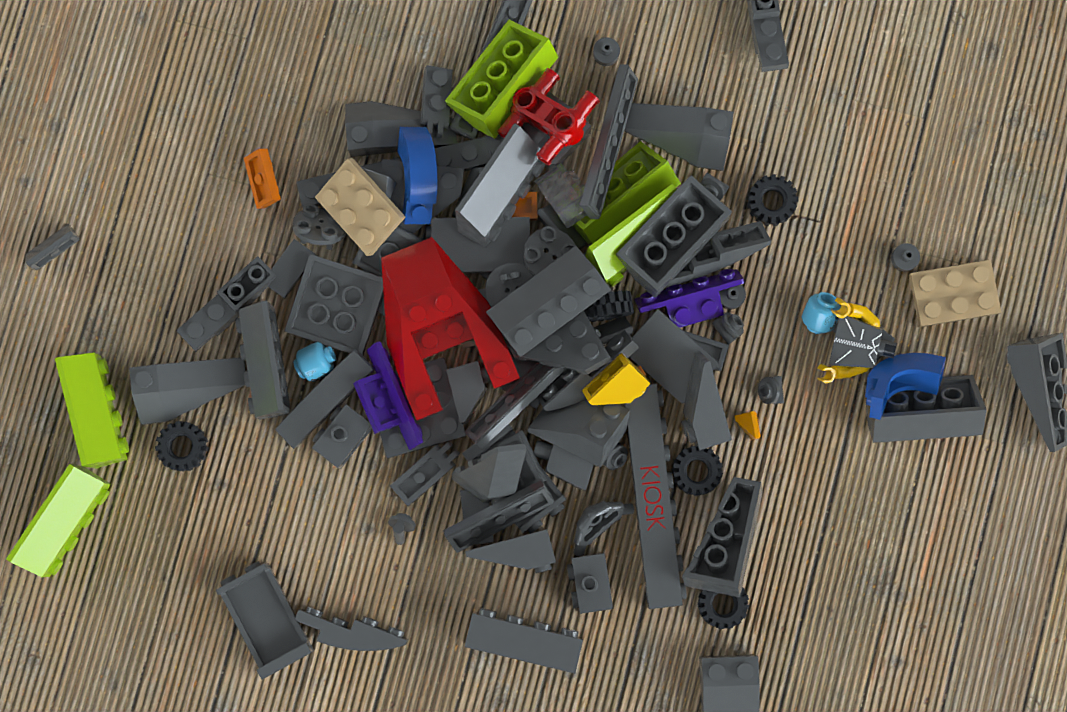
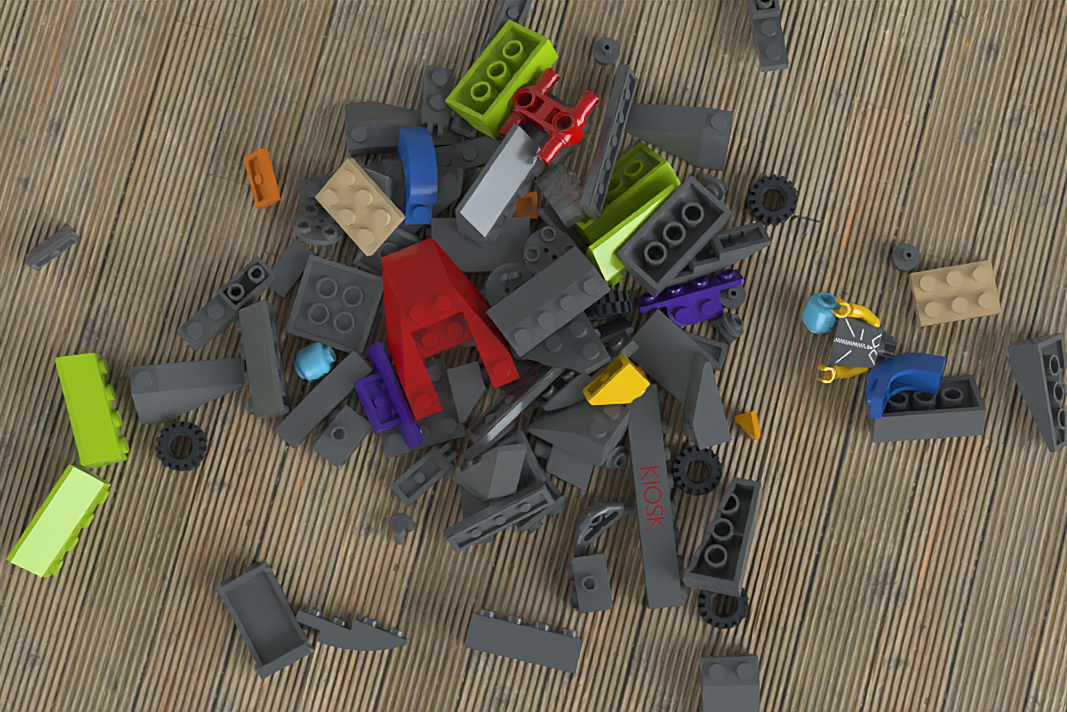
dark grey slope [465,529,556,573] -> none
dark grey plate [758,376,784,404] -> none

